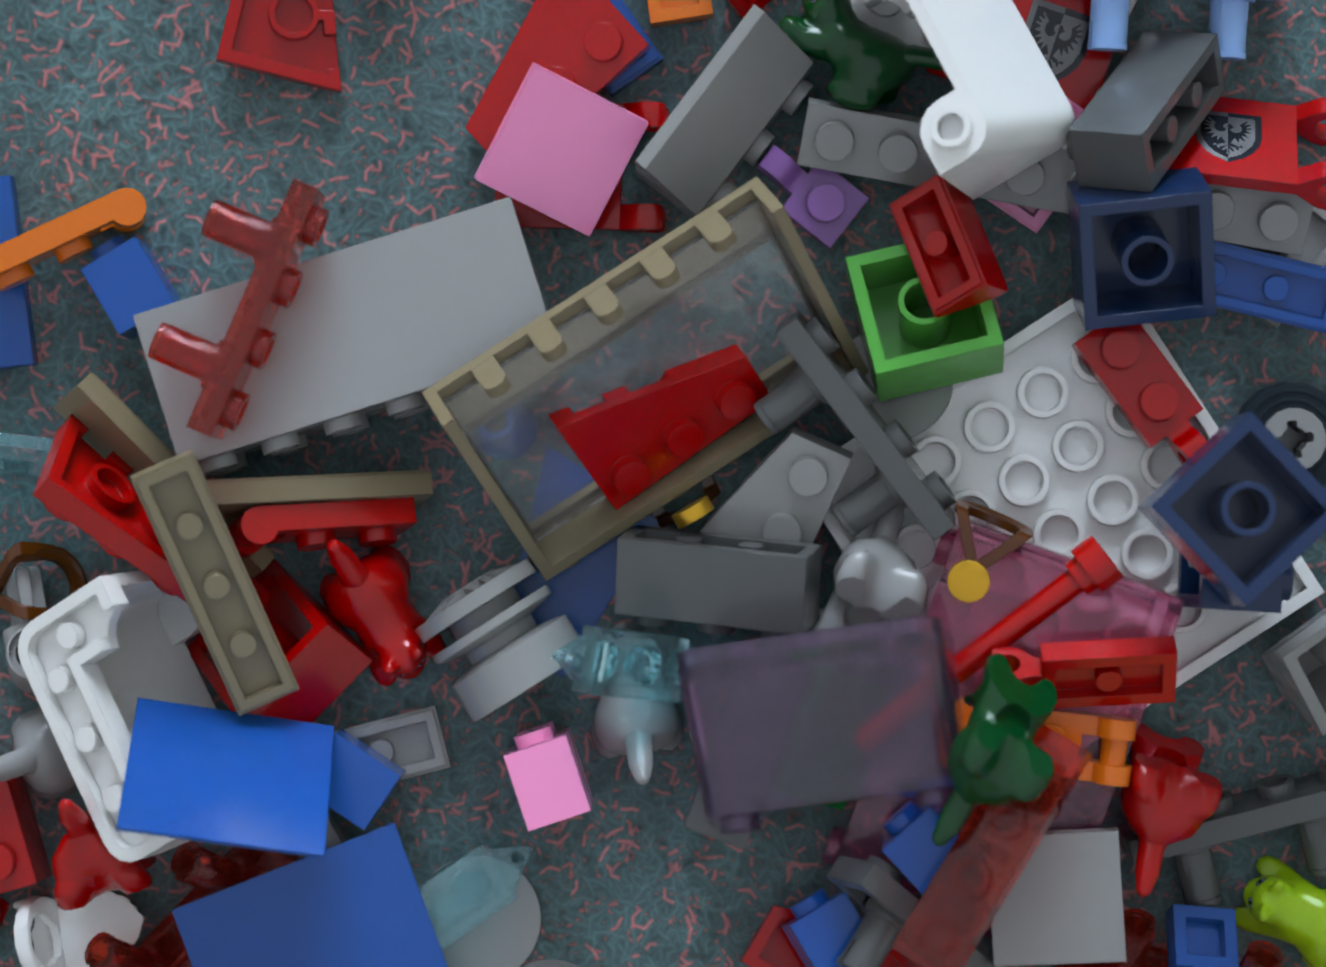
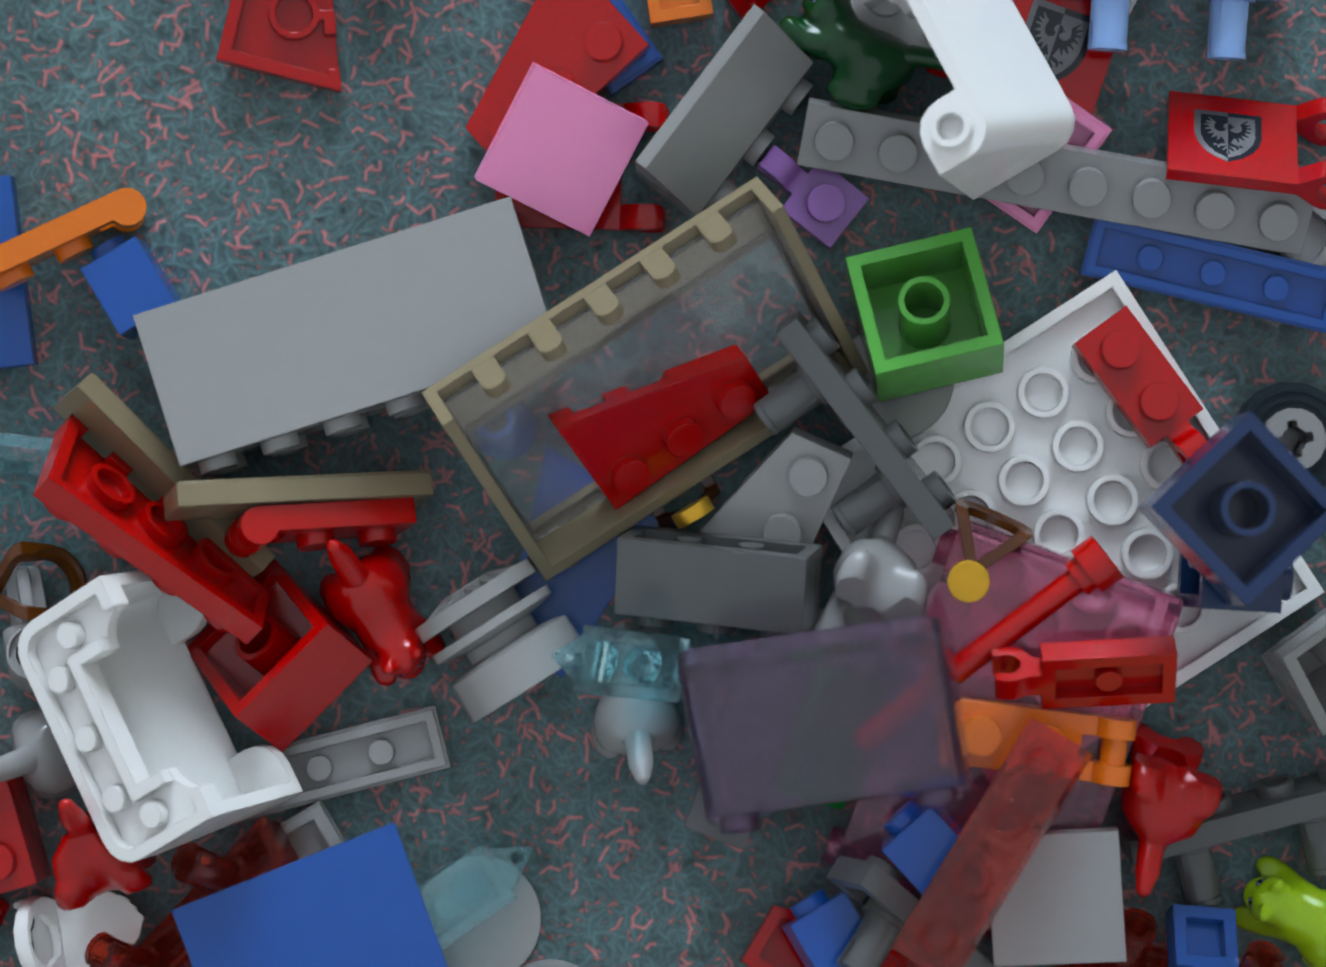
blue piece [116,698,334,858] -> none
dark tan tile [130,449,300,716] -> none
clear red plate [148,179,330,439] -> none
blue brick [329,728,406,830] -> none
bright pink brick [503,721,594,832] -> none
red slope [889,174,1008,318] -> none
dark green animal [932,654,1057,846] -> none
dark grey brick [1066,30,1225,192] -> none
dark blue brick [1067,167,1216,330] -> none

